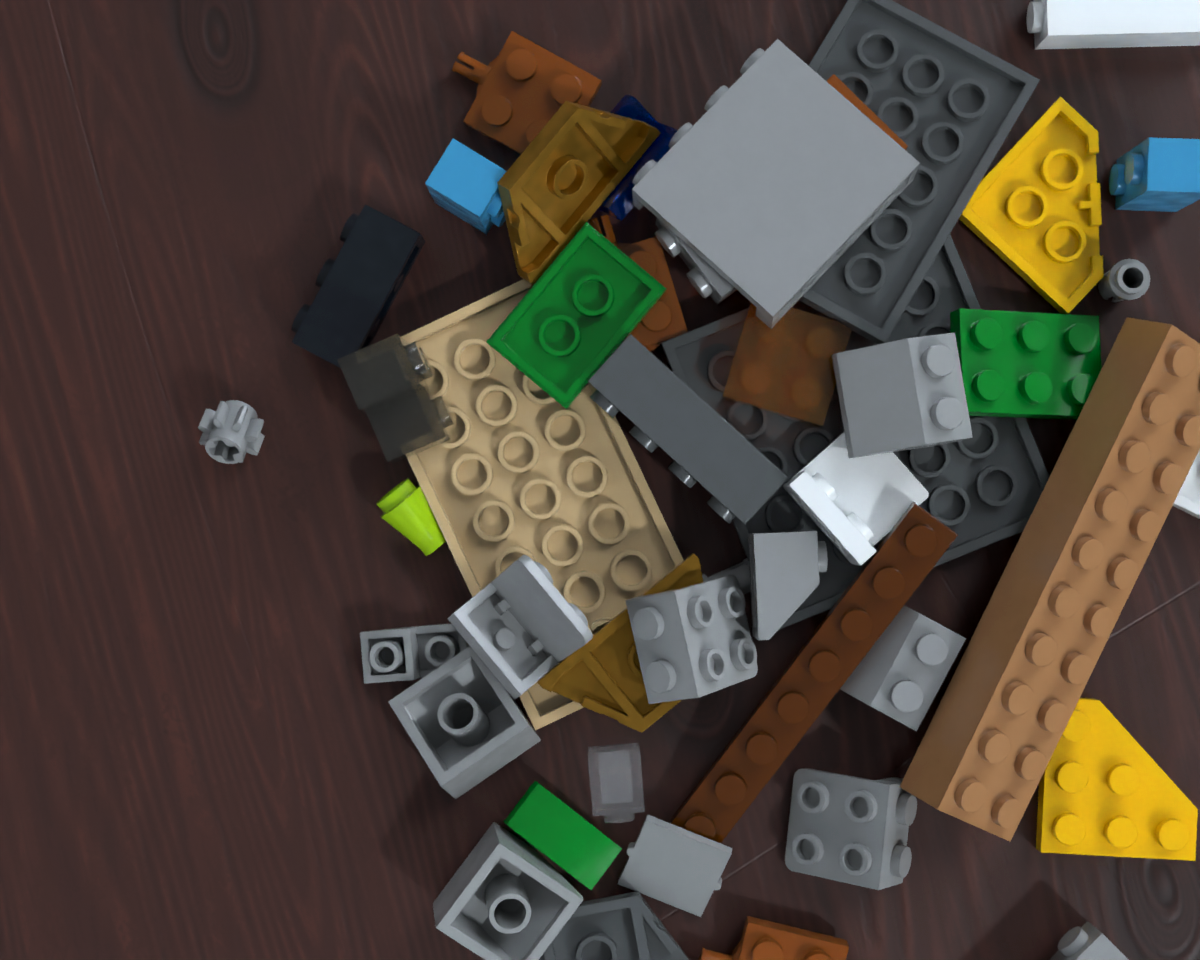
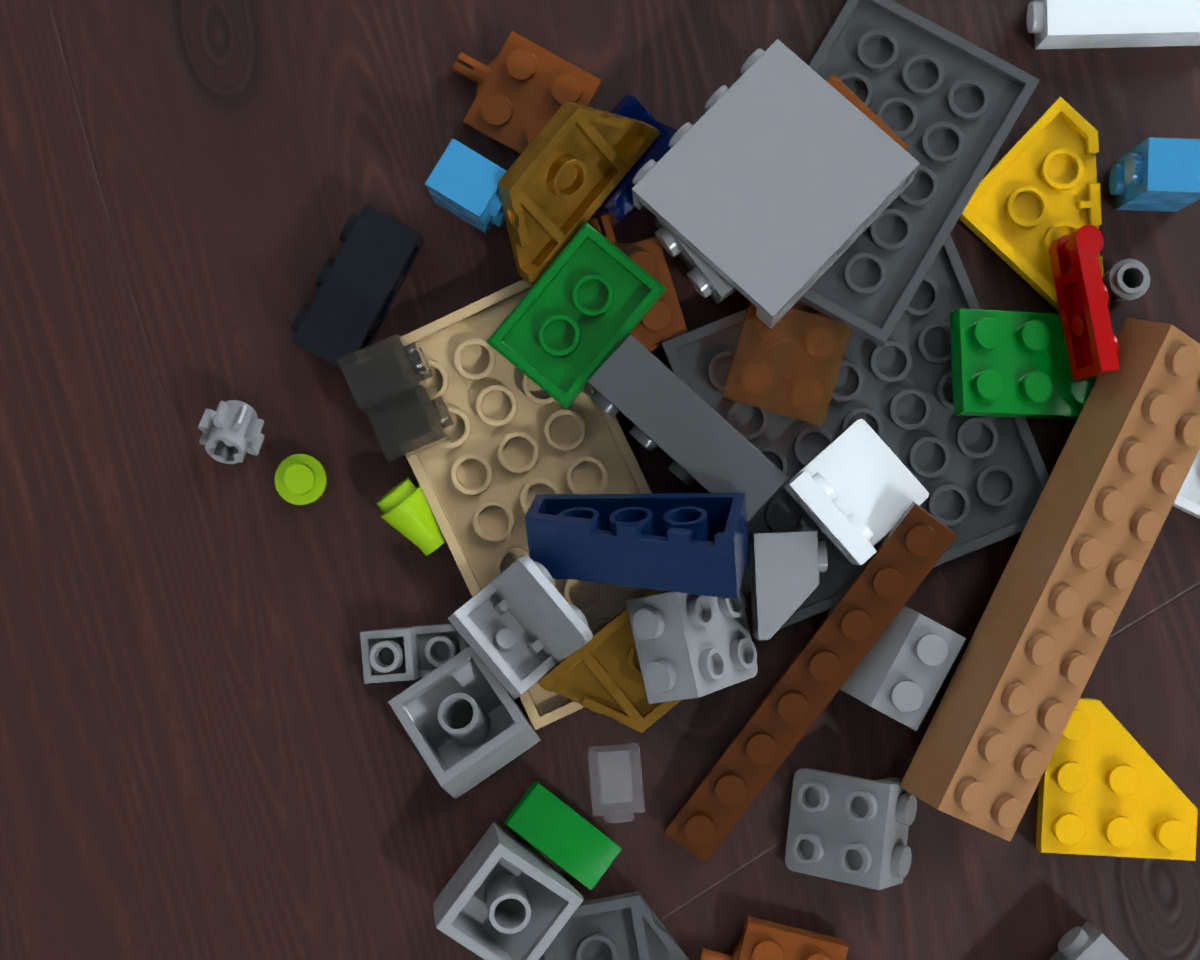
light grey piece [618,815,732,917] -> none
light grey slope [832,332,973,458] -> none
none -> lime plate [275,454,327,505]
none -> dark blue wedge [525,493,749,599]
none -> red plate [1049,225,1120,382]

